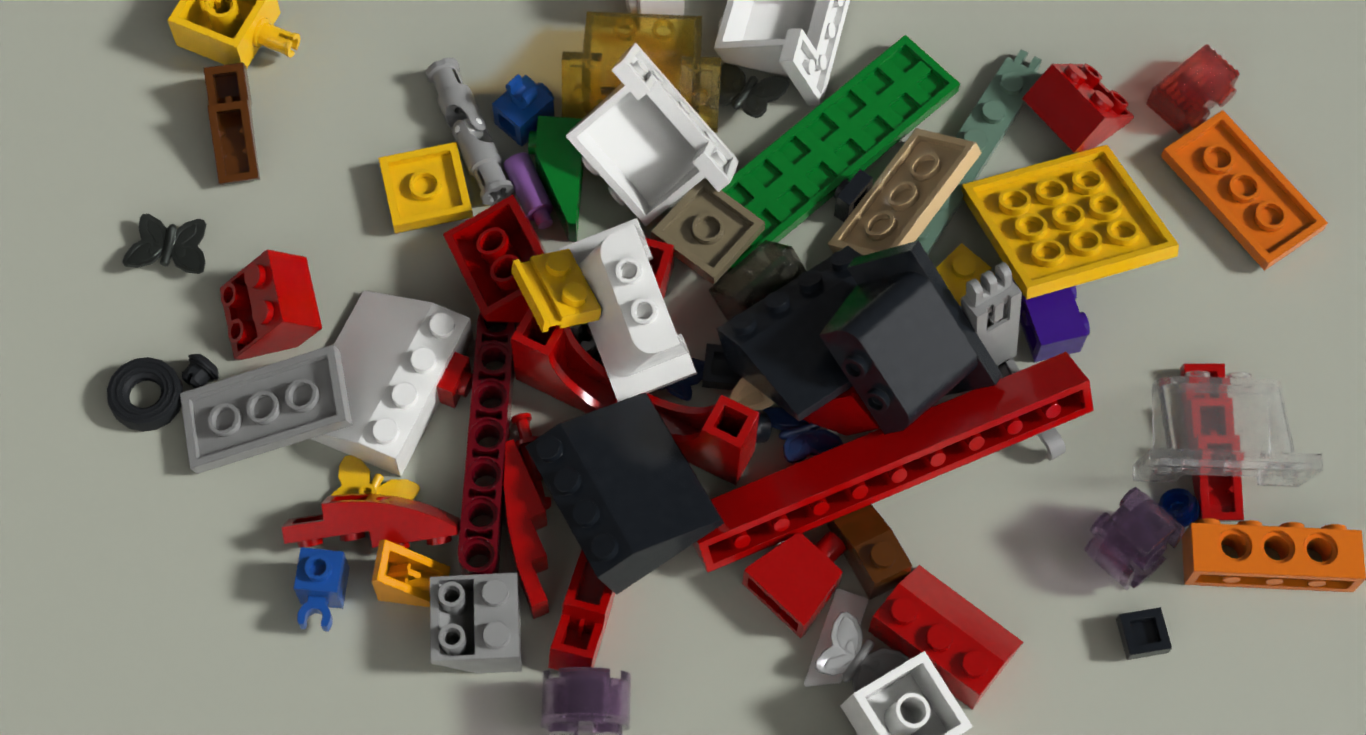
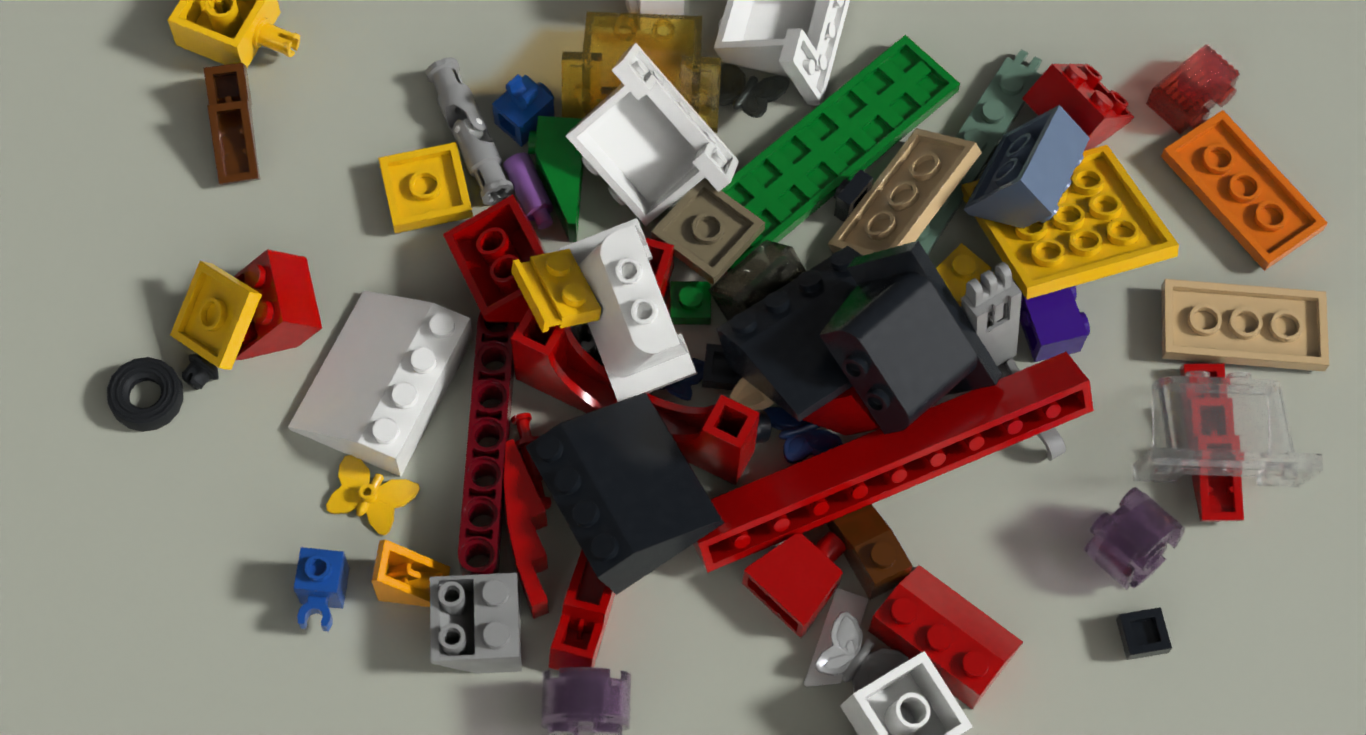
pearl dark grey piece [122,214,206,274] -> none
light grey plate [180,345,352,474] -> none
red slope [281,494,461,548] -> none
red plate [437,352,473,408] -> none
clear blue plate [1157,488,1200,528] -> none
orange brick [1182,518,1366,592] -> none
none -> yellow plate [170,261,262,370]
none -> green plate [670,281,711,325]
none -> sand blue slope [964,105,1090,228]
none -> tan plate [1161,279,1329,372]

